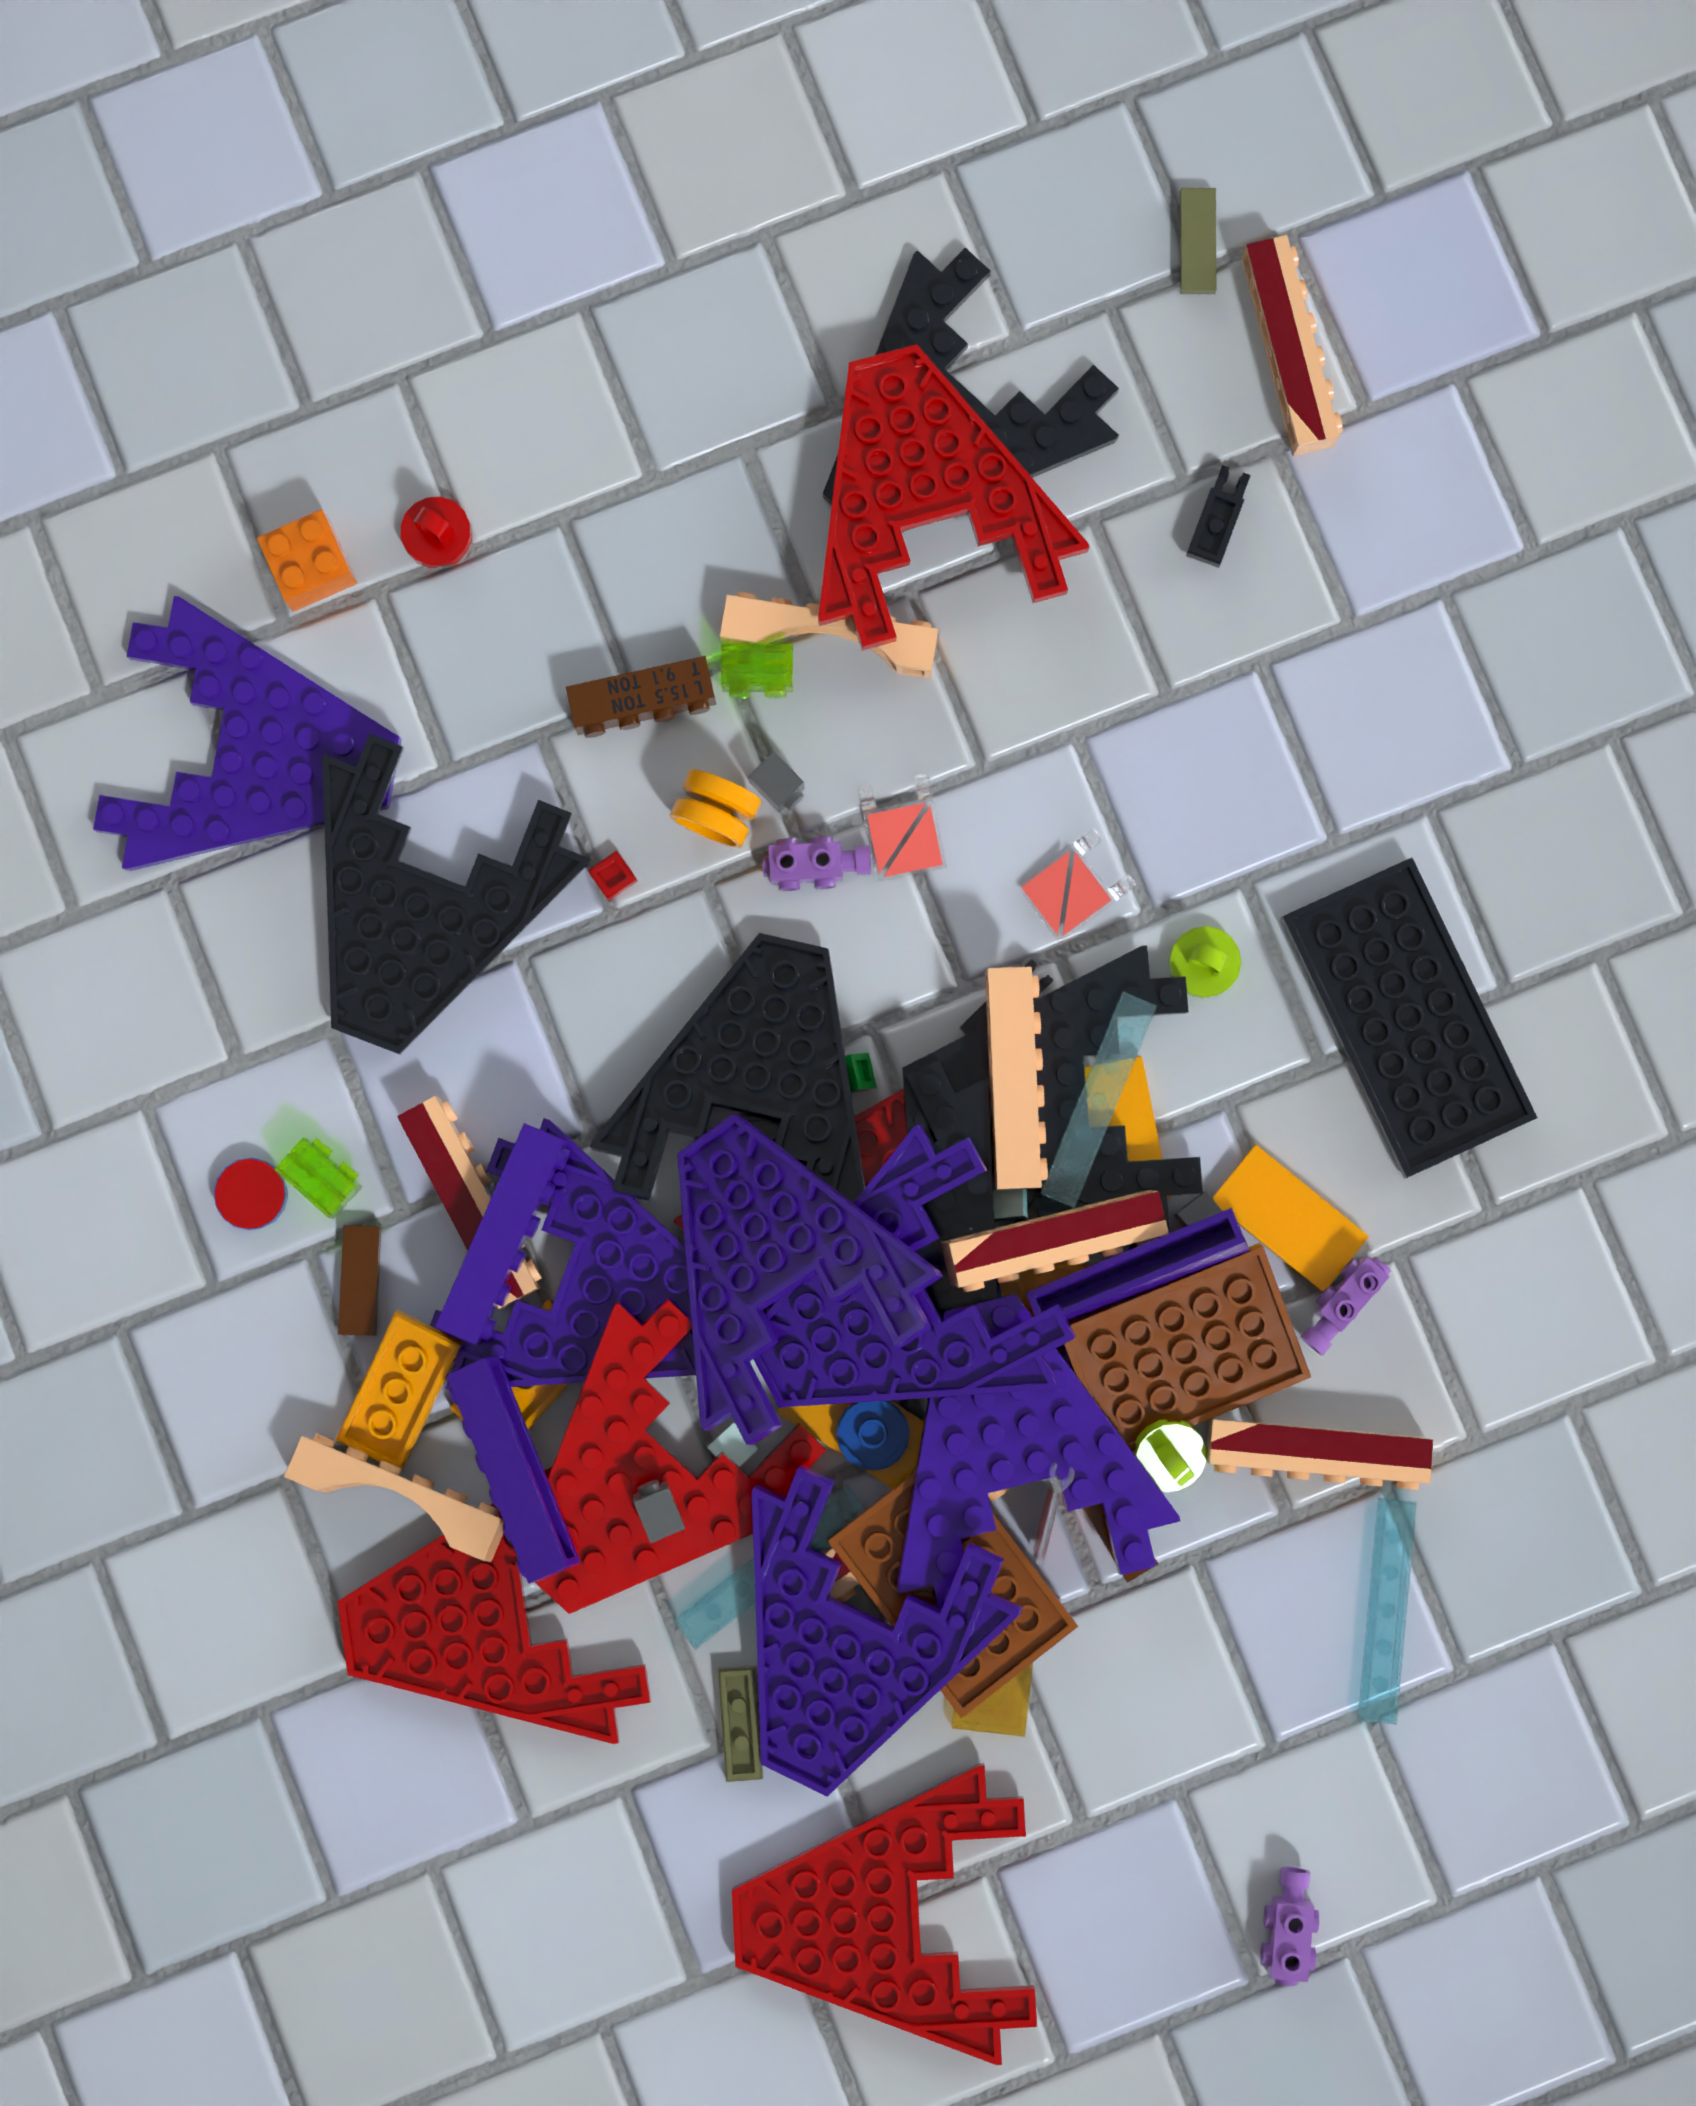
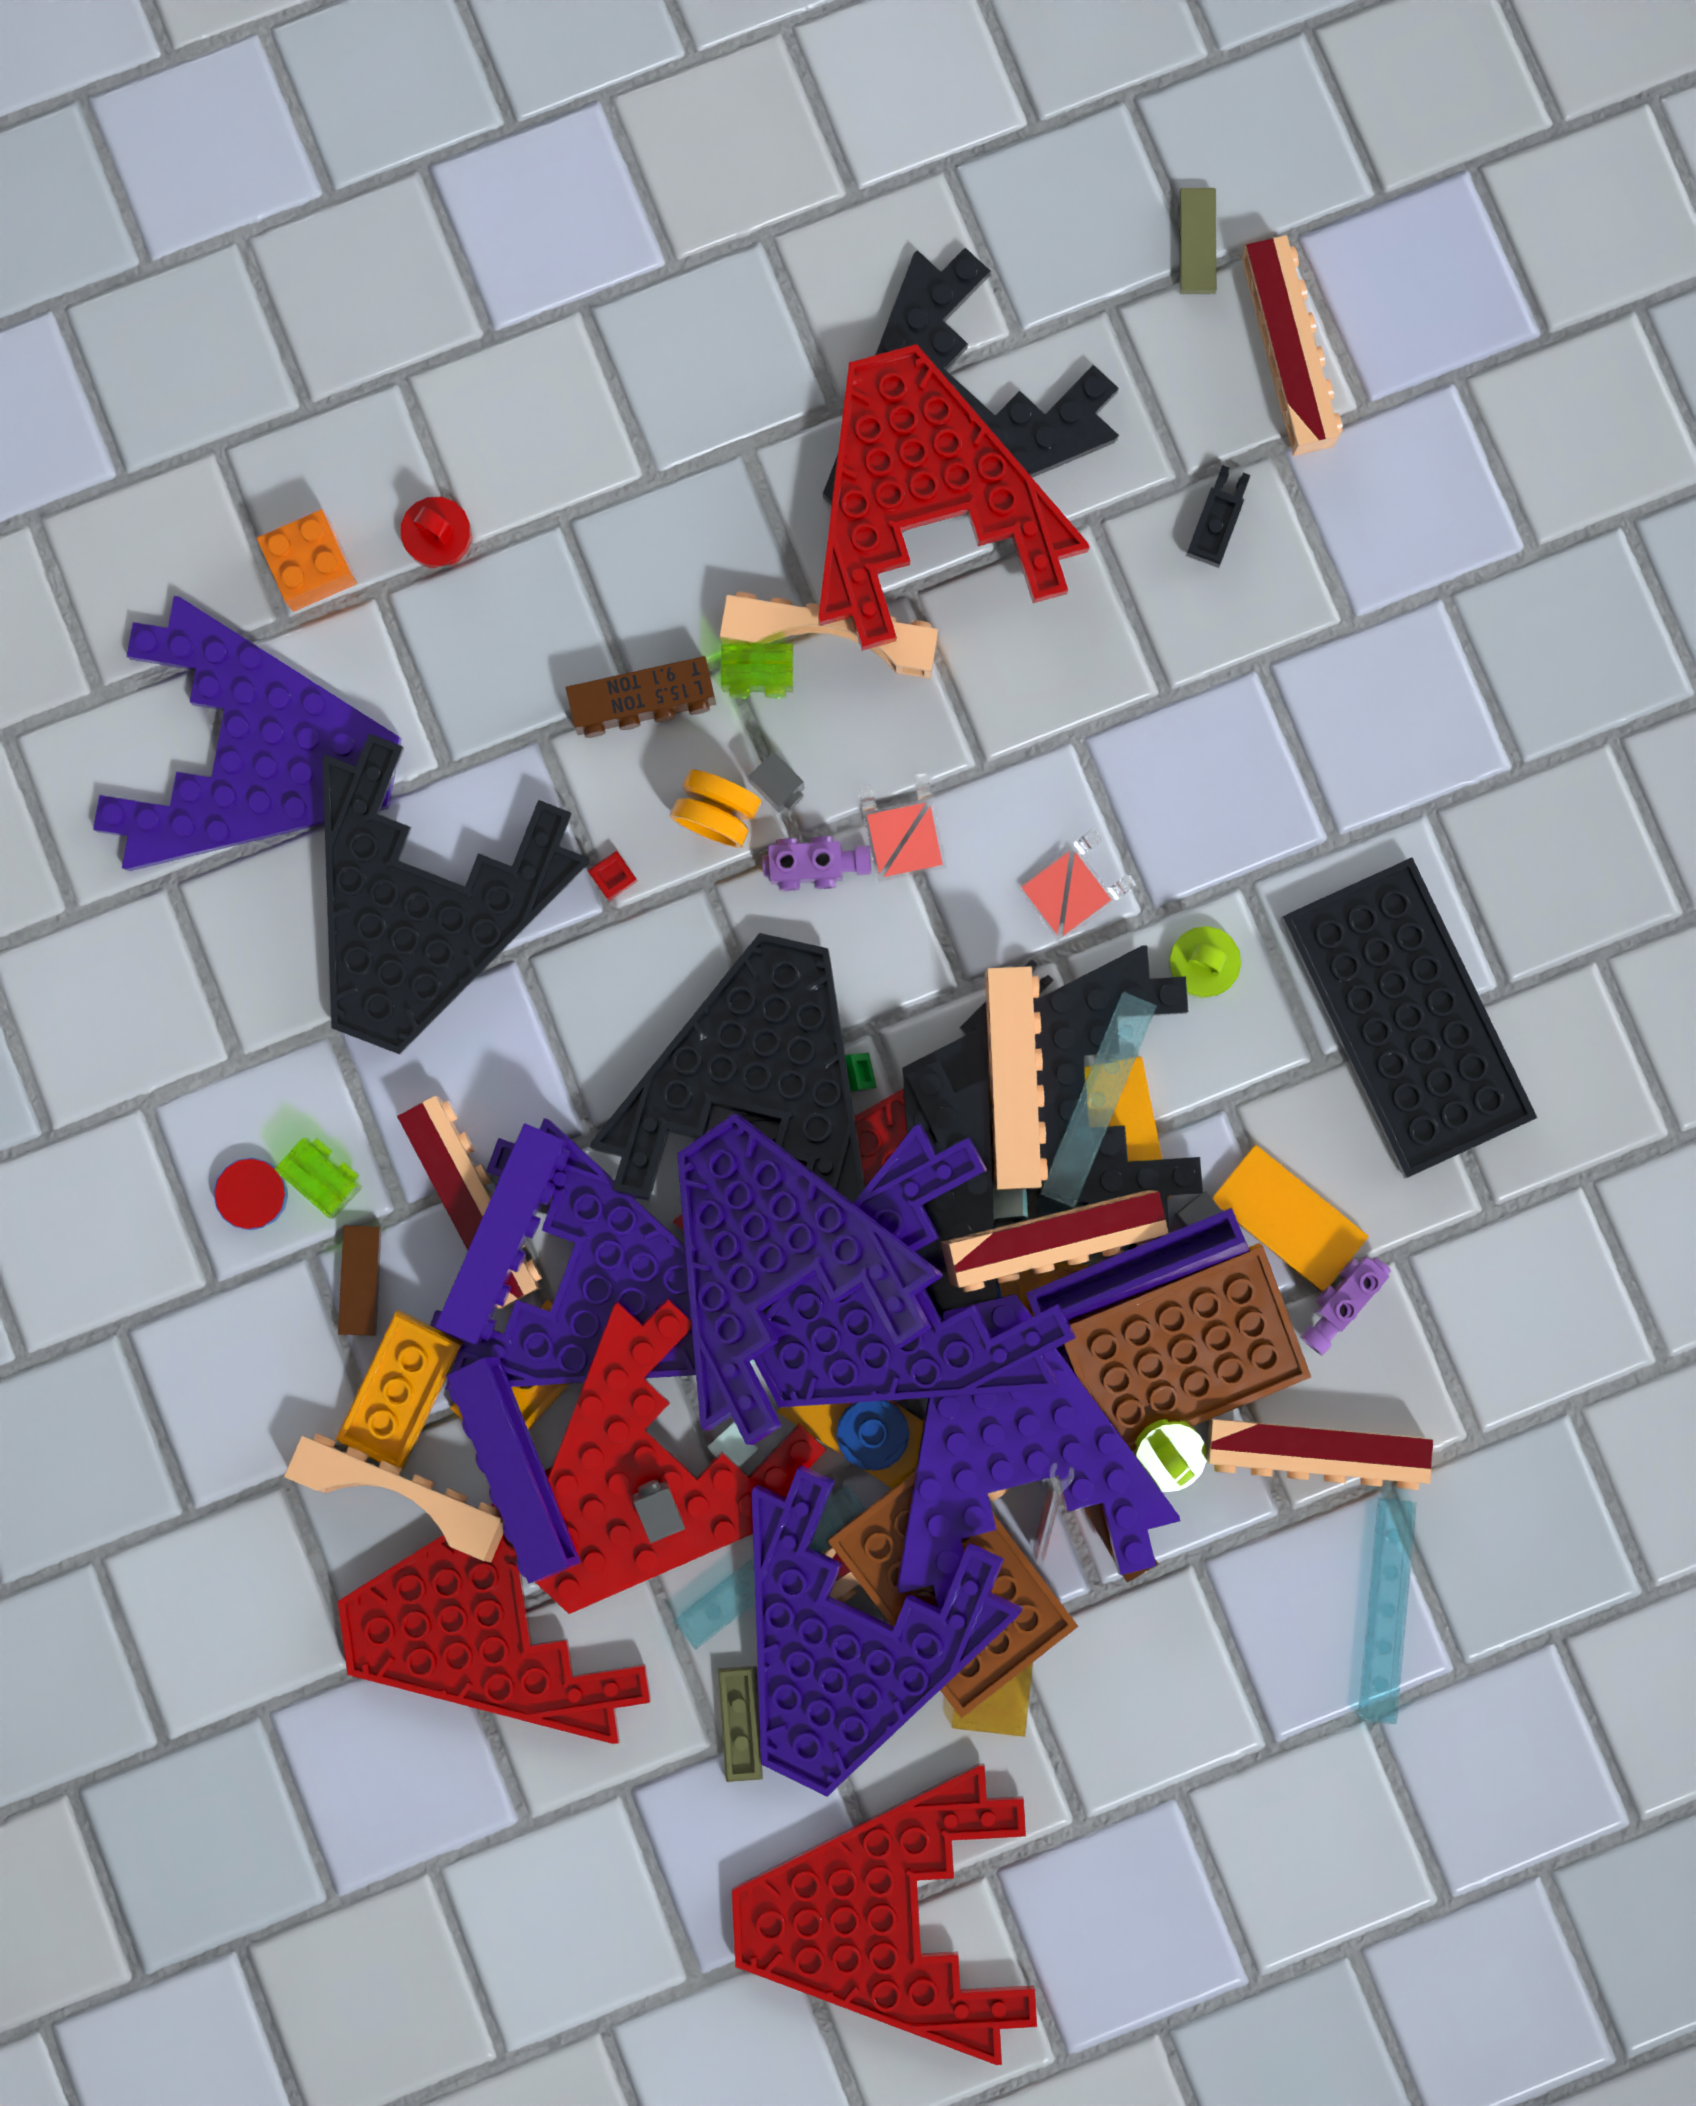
medium lavender brick [1260,1866,1319,1986] -> none

